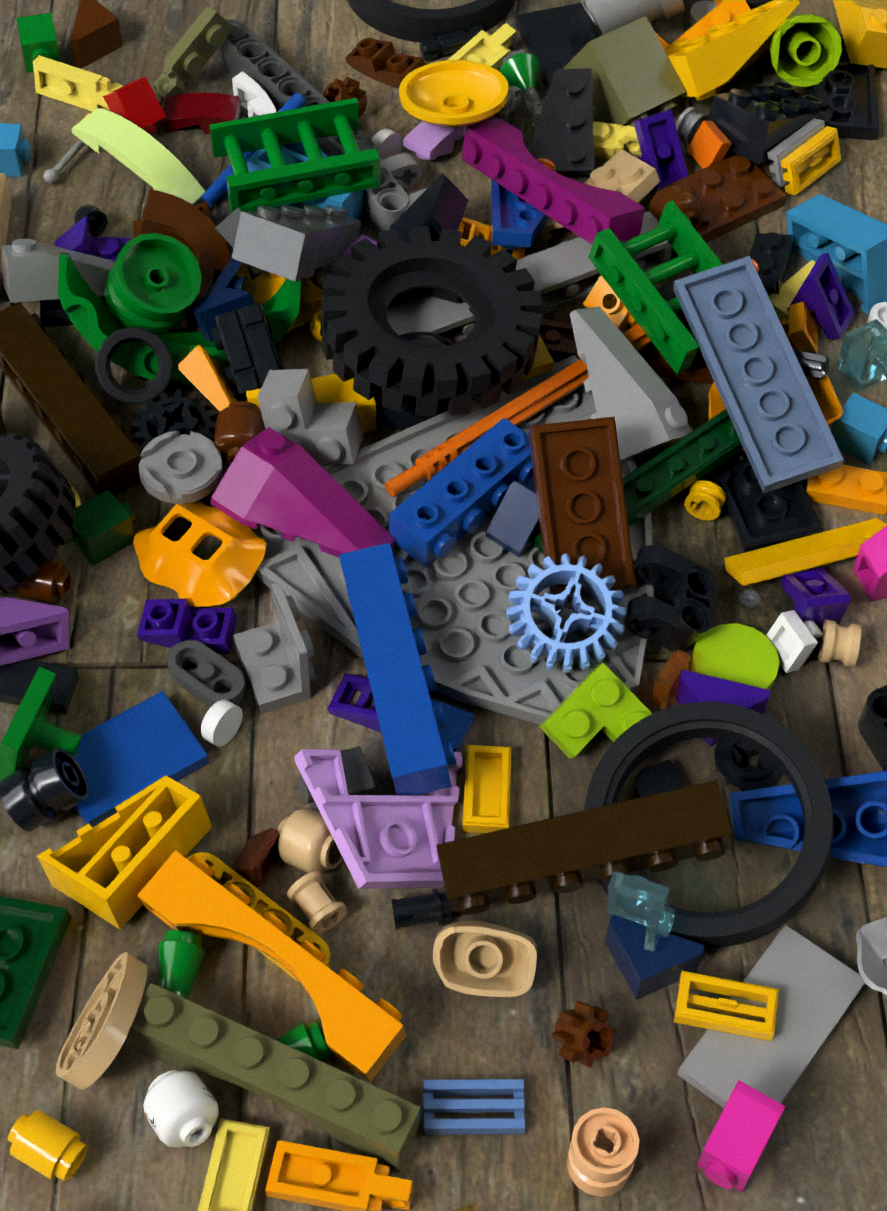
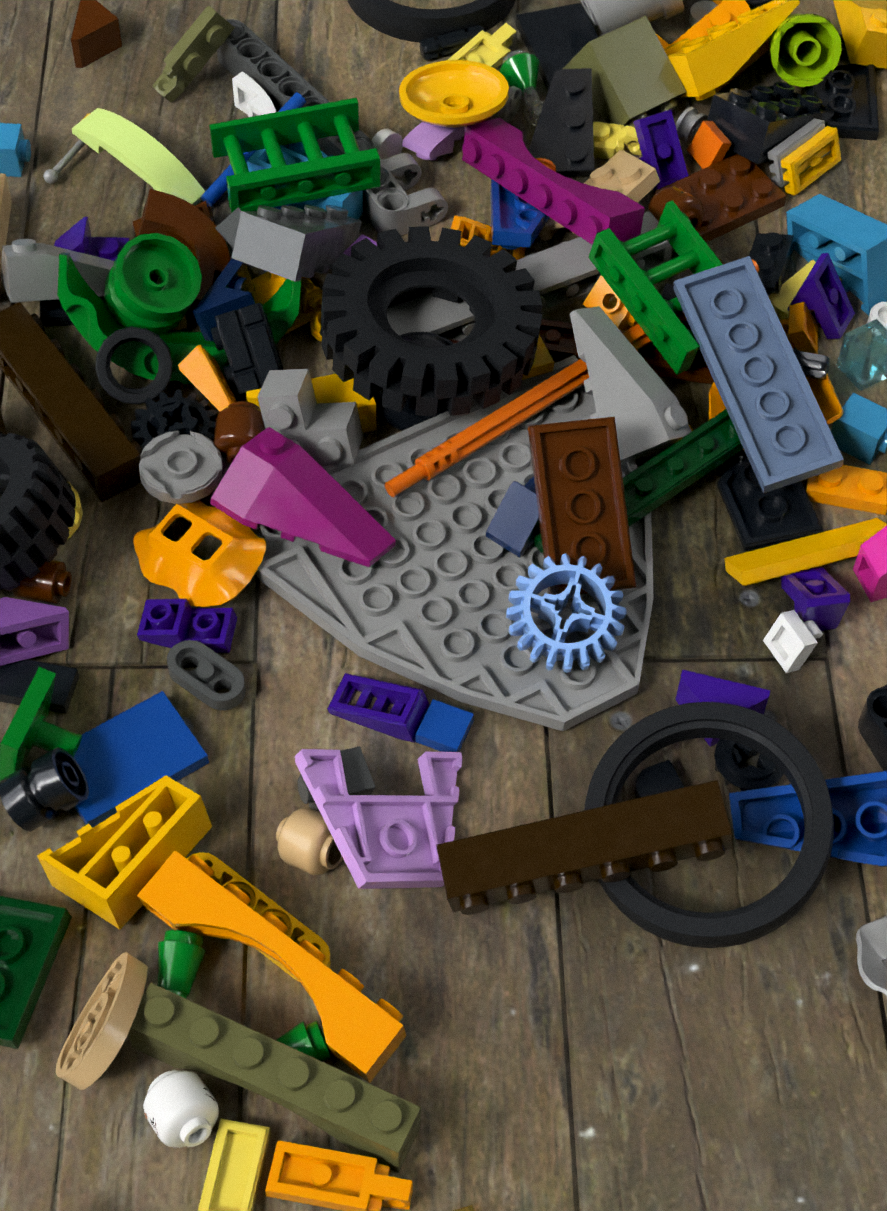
yellow brick [7,1109,88,1182] -> none
green brick [16,13,61,73] -> none
light yellow hinge [33,55,123,111] -> none
dark green brick [68,490,136,566] -> none
black hinge [74,204,108,237] -> none
red brick [103,76,166,134] -> none
dark red slope [160,92,241,135] -> none
white tile [201,699,243,747] -> none
copper slope [231,828,279,888] -> none
light grey bracket [233,582,316,714] -> none
tan bush [286,871,347,935] -> none
reddish brown gear [323,77,367,117] -> none
blue brick [339,543,457,796] -> none
reddish brown slope [345,38,425,88] -> none
black slope [389,173,468,242] -> none
blue brick [389,418,534,568] -> none
black pin [391,888,452,930] -> none
medium blue tile [423,1079,525,1135] -> none
tan piece [433,921,537,997] -> none
yellow tile [462,745,511,834] -> none
lime plate [538,662,653,759] -> none
reddish brown gear [552,1001,616,1068] -> none
light nougat wheel [567,1107,640,1197] -> none
dark blue slope [605,914,705,1000] -> none
clear light blue bracket [606,871,676,952] -> none
black piece [624,545,718,653] -> none
clear orange tile [651,649,691,709] -> none
yellow tile [673,971,779,1041] -> none
light grey tile [677,924,865,1108] -> none
yellow bush [684,480,726,521] -> none
lime tile [691,623,780,690] -> none
dark pink slope [697,1080,786,1192] -> none
tan wheel [818,619,862,667] -> none

